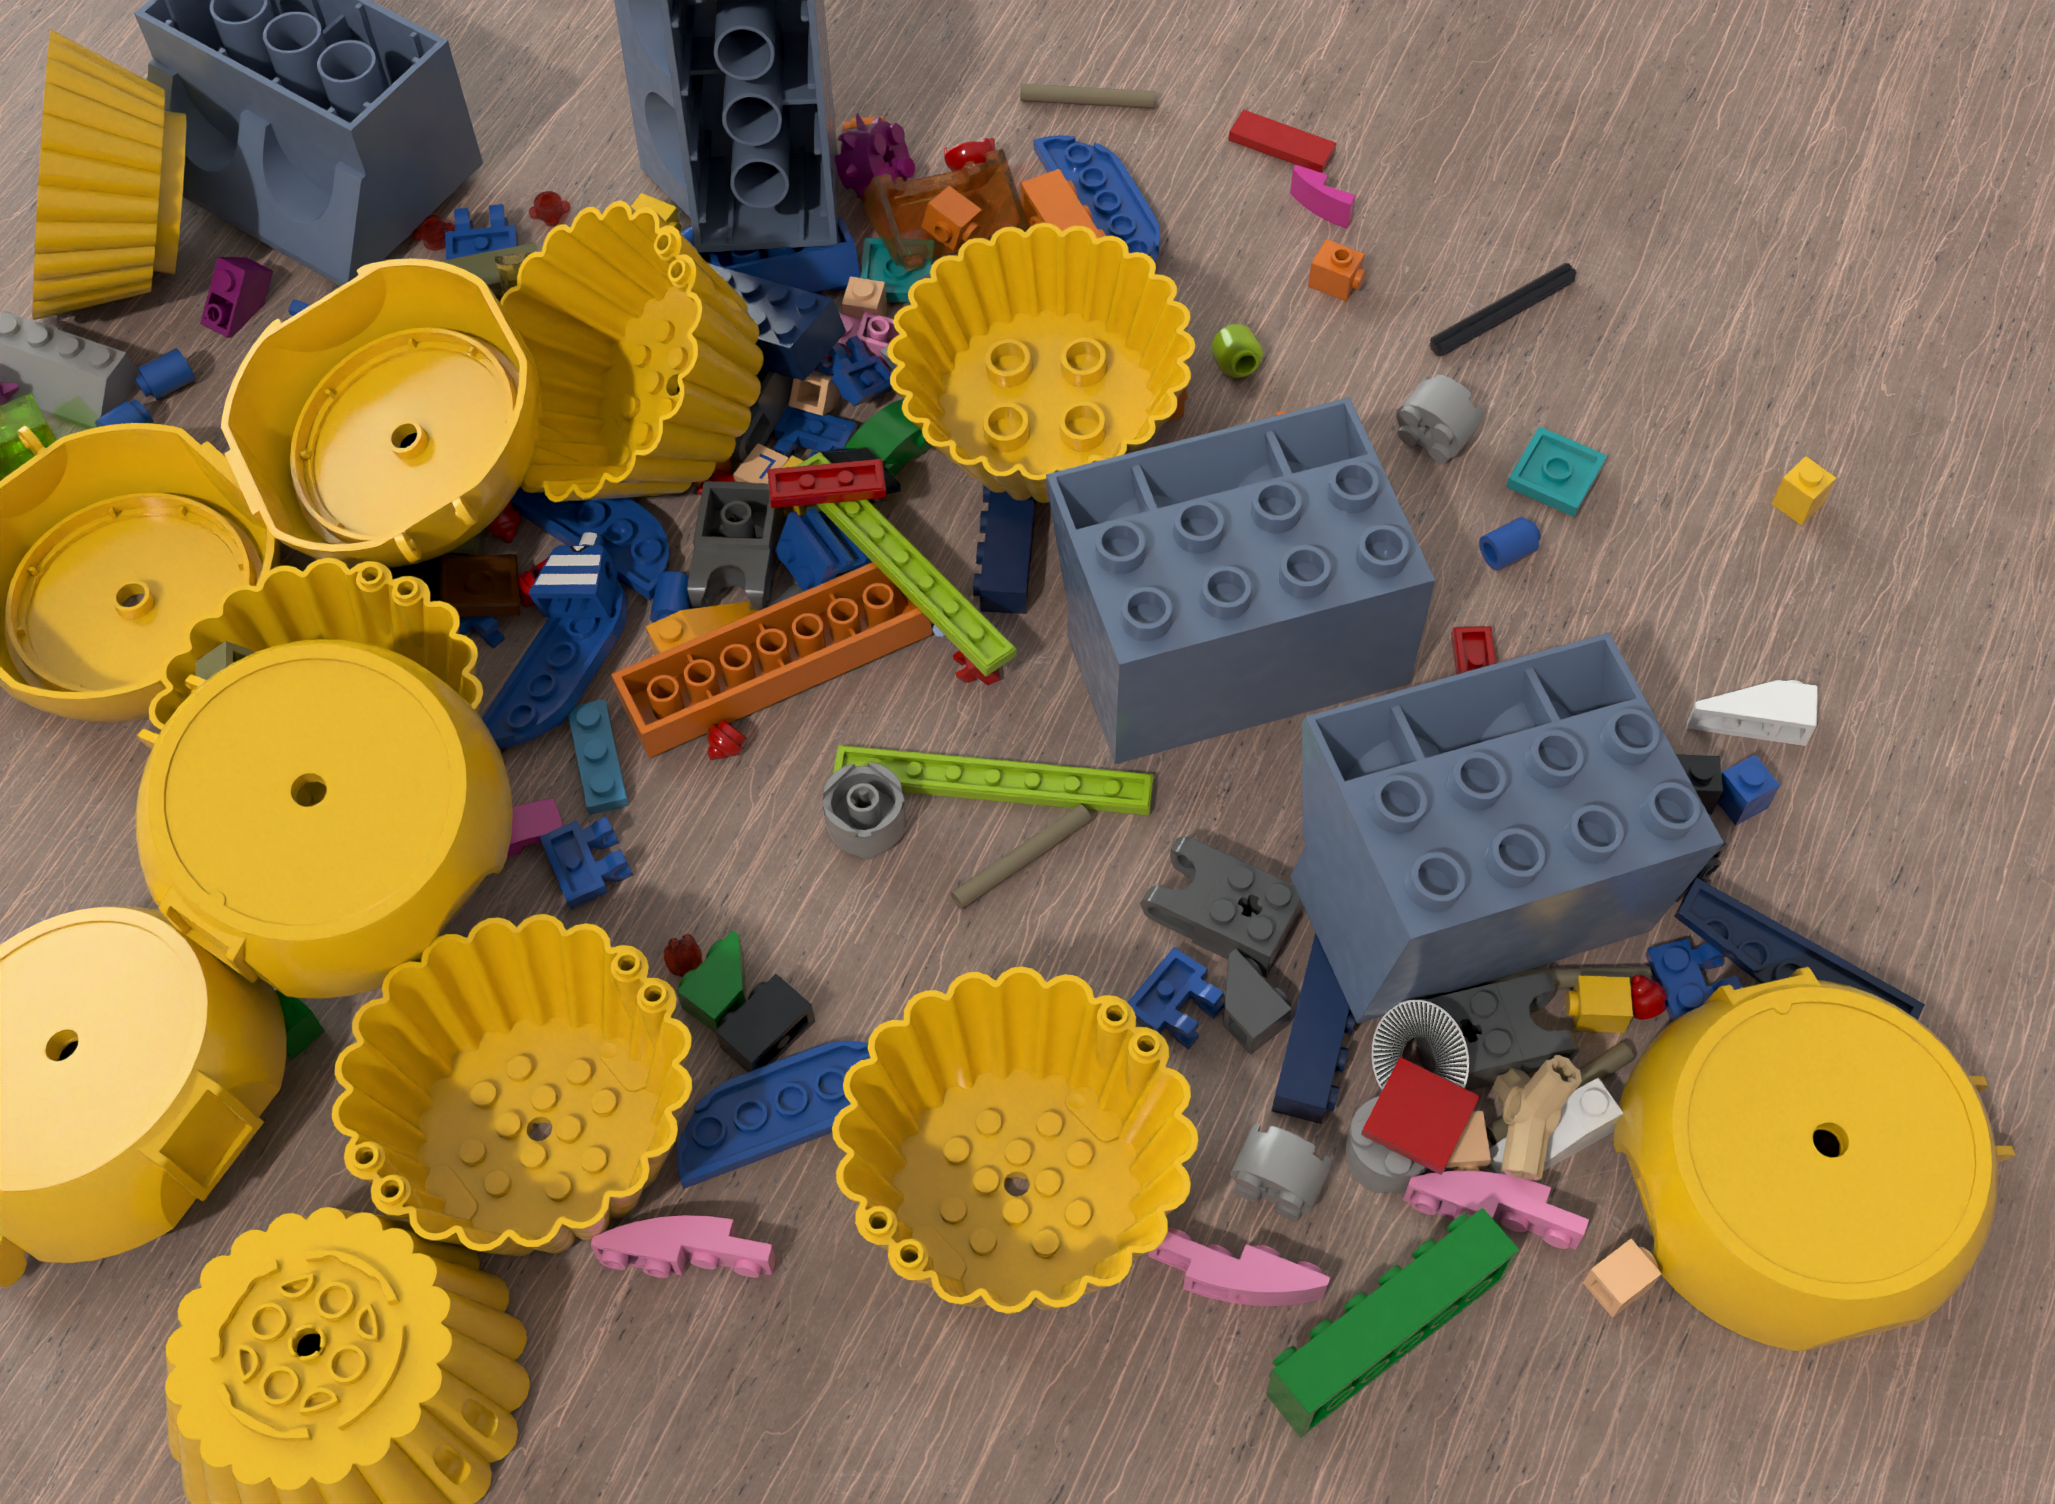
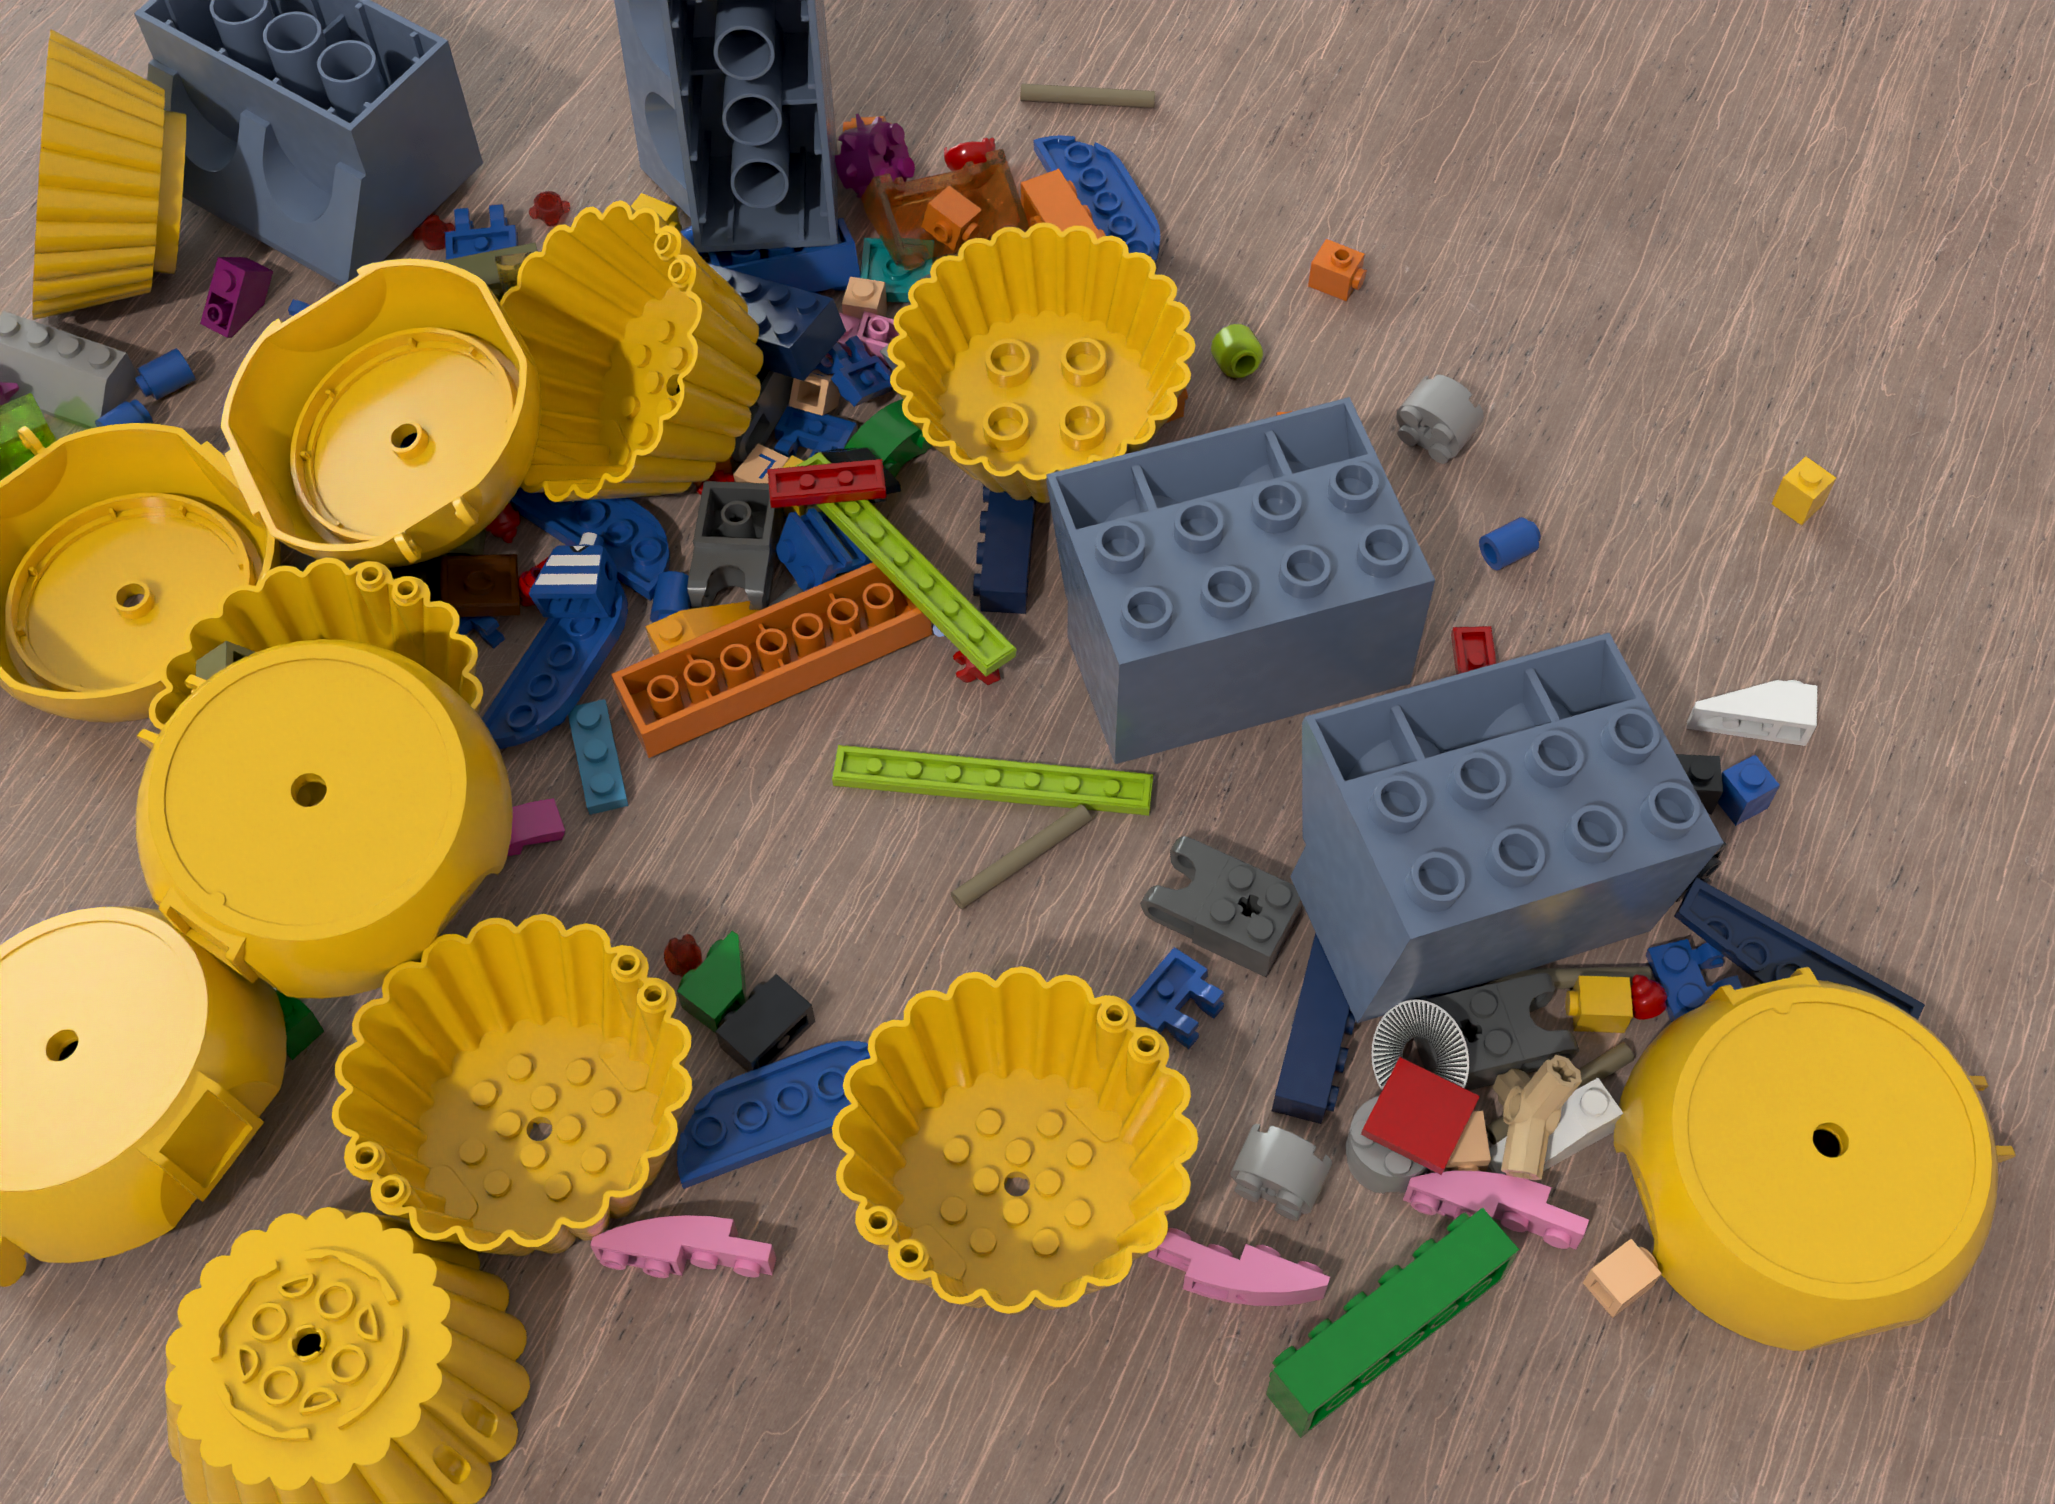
blue plate [540,816,634,909] -> none
red plate [707,719,747,760] -> none
light grey brick [823,763,907,860] -> none
dark grey slope [1223,949,1292,1055] -> none
red tile [1228,109,1336,173] -> none
dark pink slope [1290,165,1356,229] -> none
black axle [1429,263,1577,356] -> none
teal plate [1506,426,1607,517] -> none

